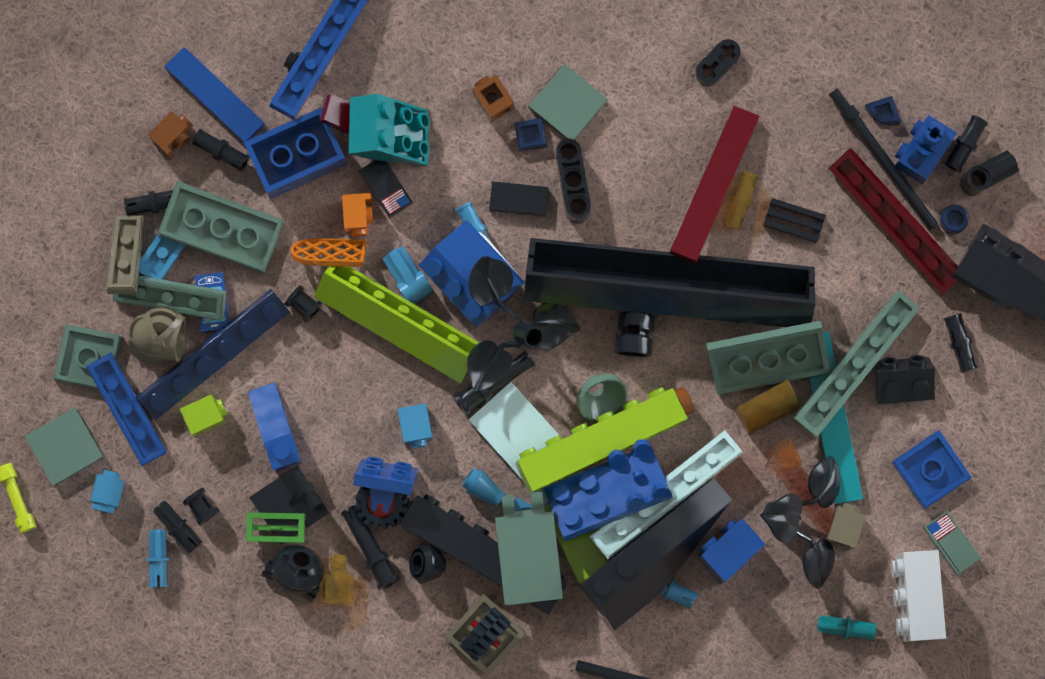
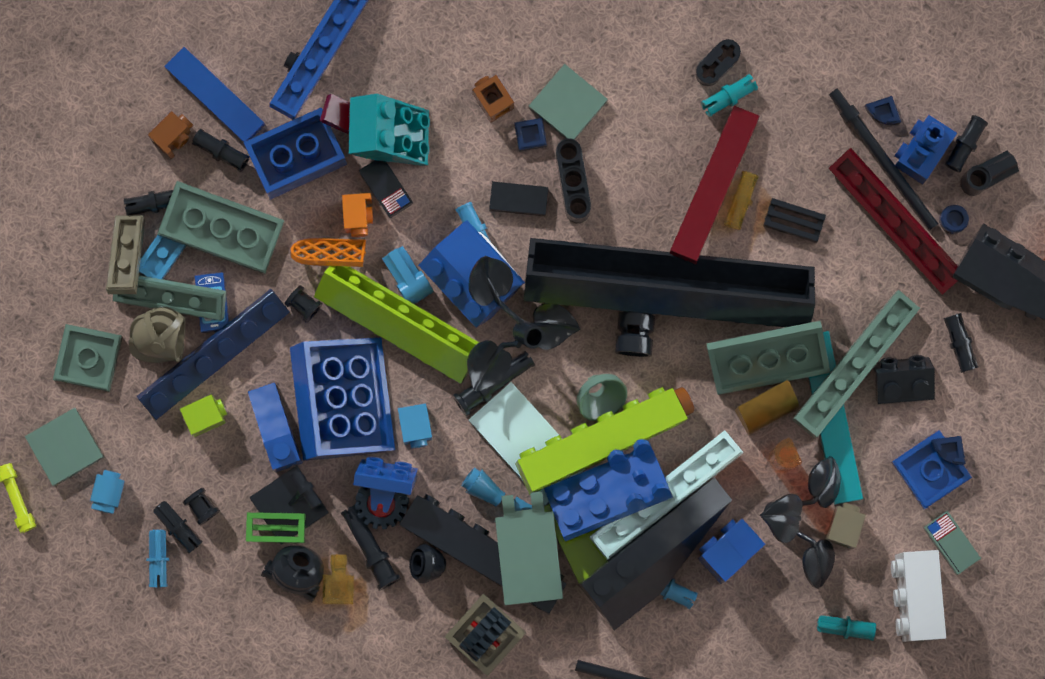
blue tile [86,352,168,467] -> none
none -> blue slope [290,337,395,461]
none -> teal pin [701,74,758,117]
none -> dark blue tile [931,436,966,465]

